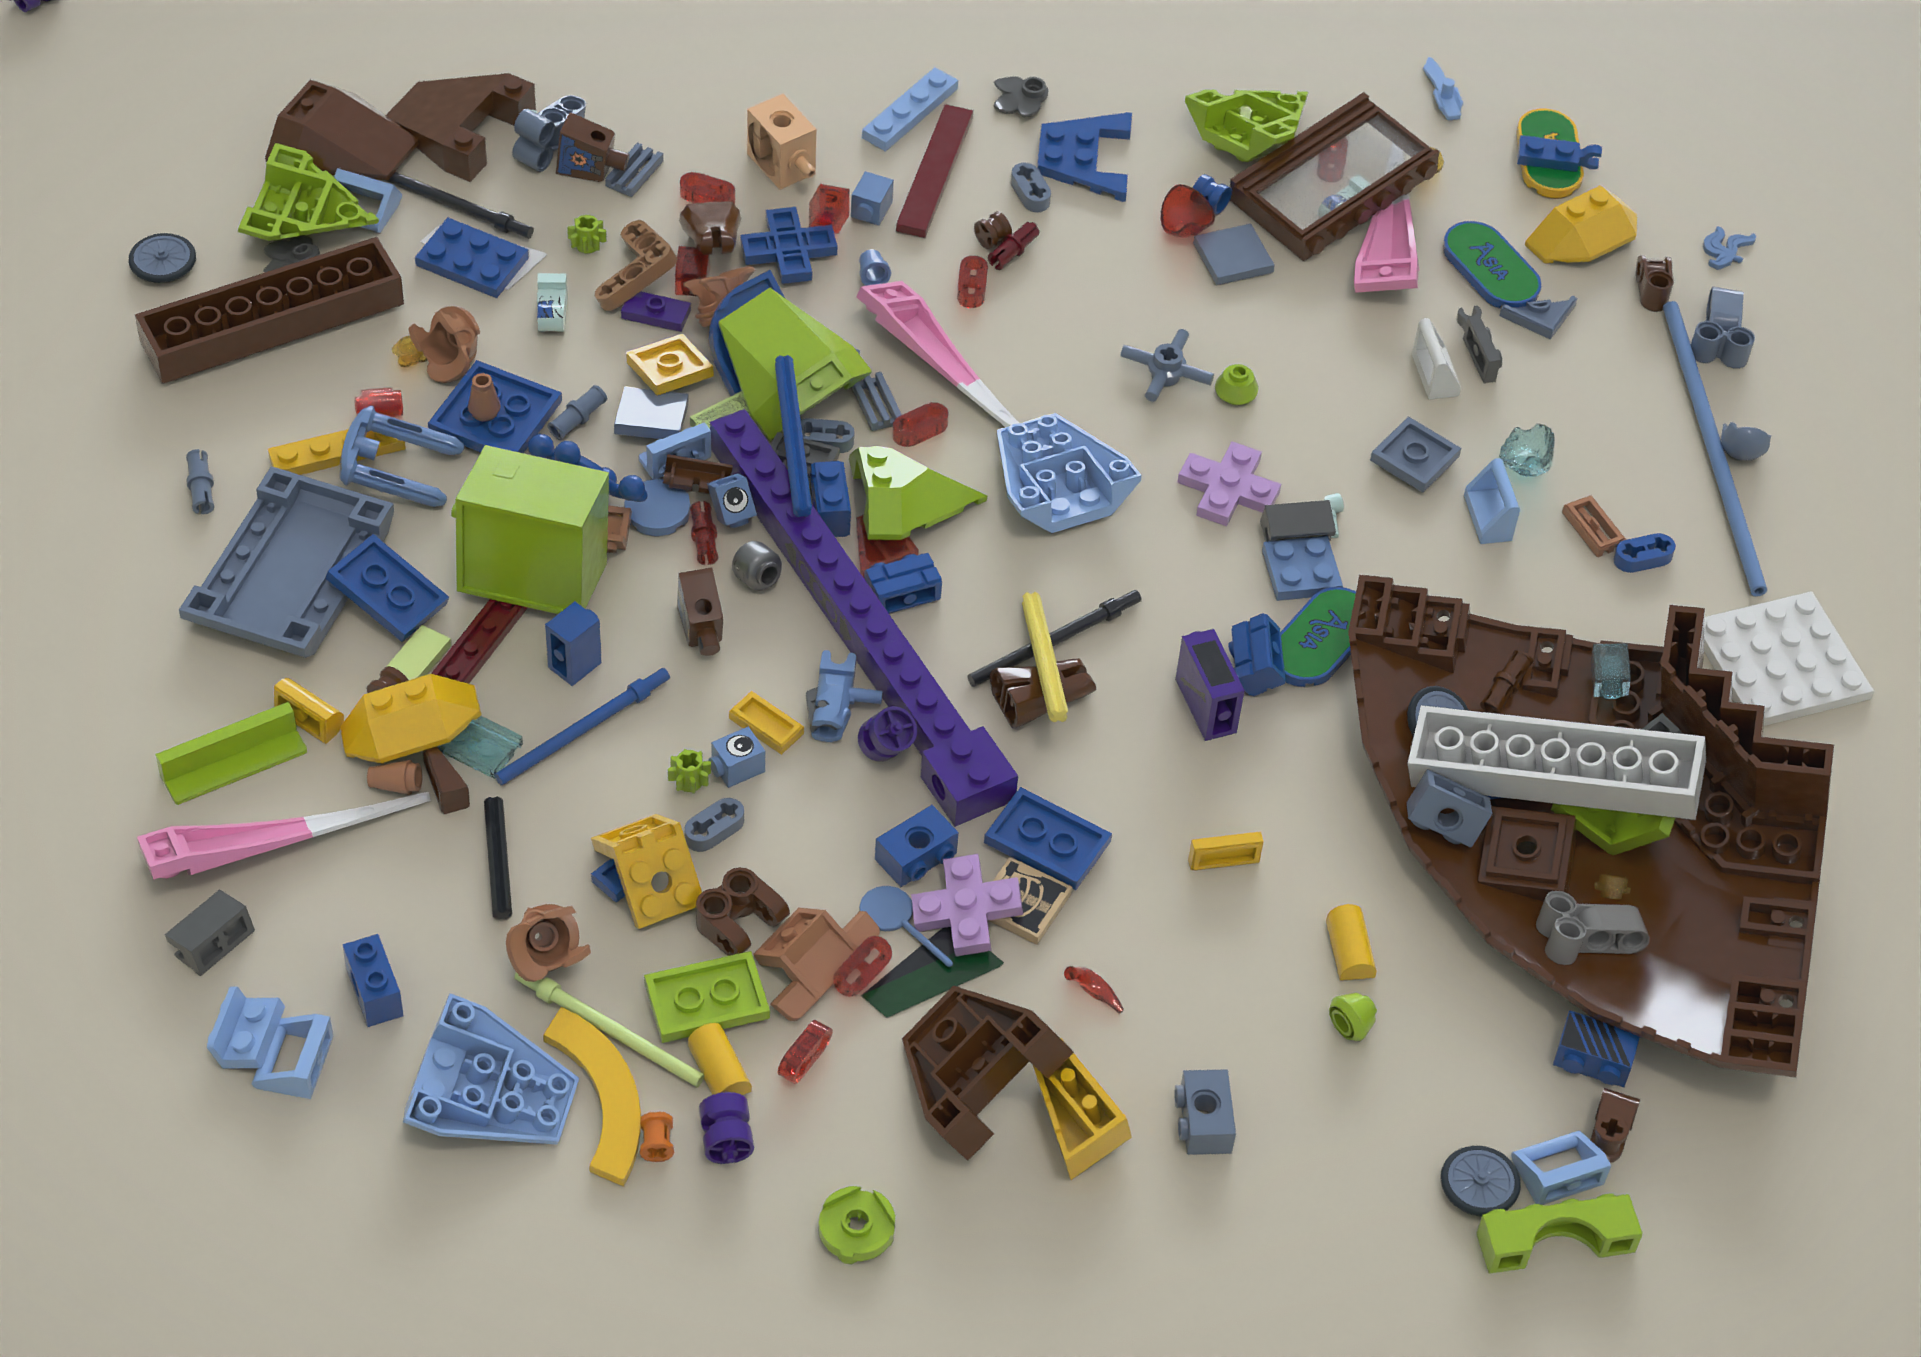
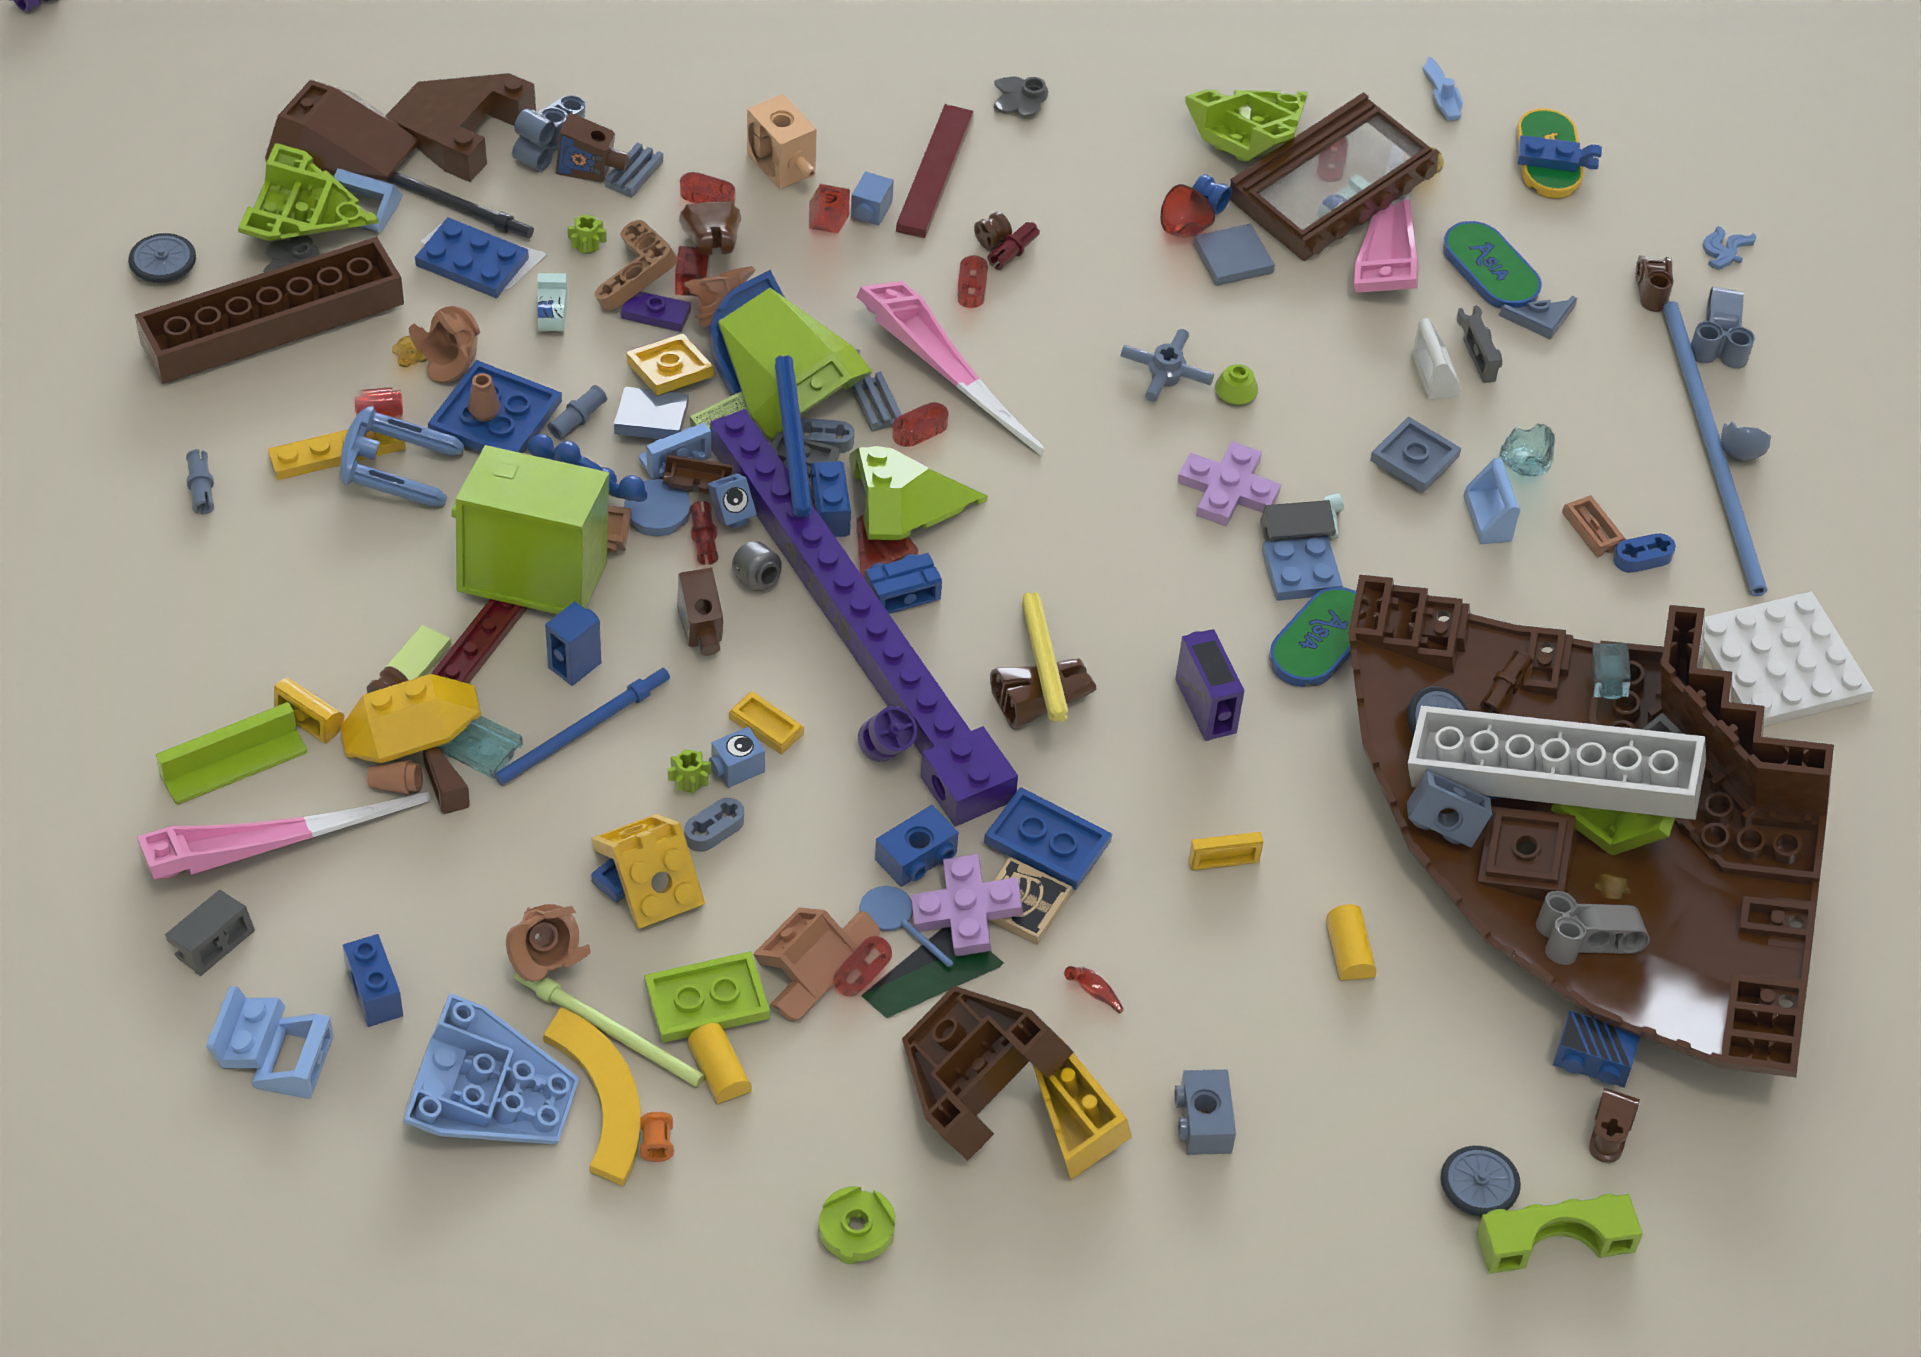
sand blue slope [179,466,394,658] -> none
blue plate [325,534,449,642] -> none
black axle [484,796,512,920] -> none
reddish brown piece [696,867,790,956] -> none
dark purple wheel [699,1092,754,1164] -> none
blue plate [740,207,838,284] -> none
clear red beam [778,1020,833,1084] -> none
medium blue piece [806,650,883,742] -> none
medium blue piece [859,250,891,286] -> none
light blue plate [862,67,958,151] -> none
black bar [967,590,1142,687] -> none
light blue wedge [997,413,1141,533] -> none
sand blue beam [1011,162,1051,212] -> none
blue wing [1037,112,1132,202] -> none
blue brick [1228,613,1286,696] -> none
lime cone [1329,993,1377,1041] -> none
light blue tile [1511,1131,1611,1205] -> none
yellow wedge [1525,185,1637,263] -> none

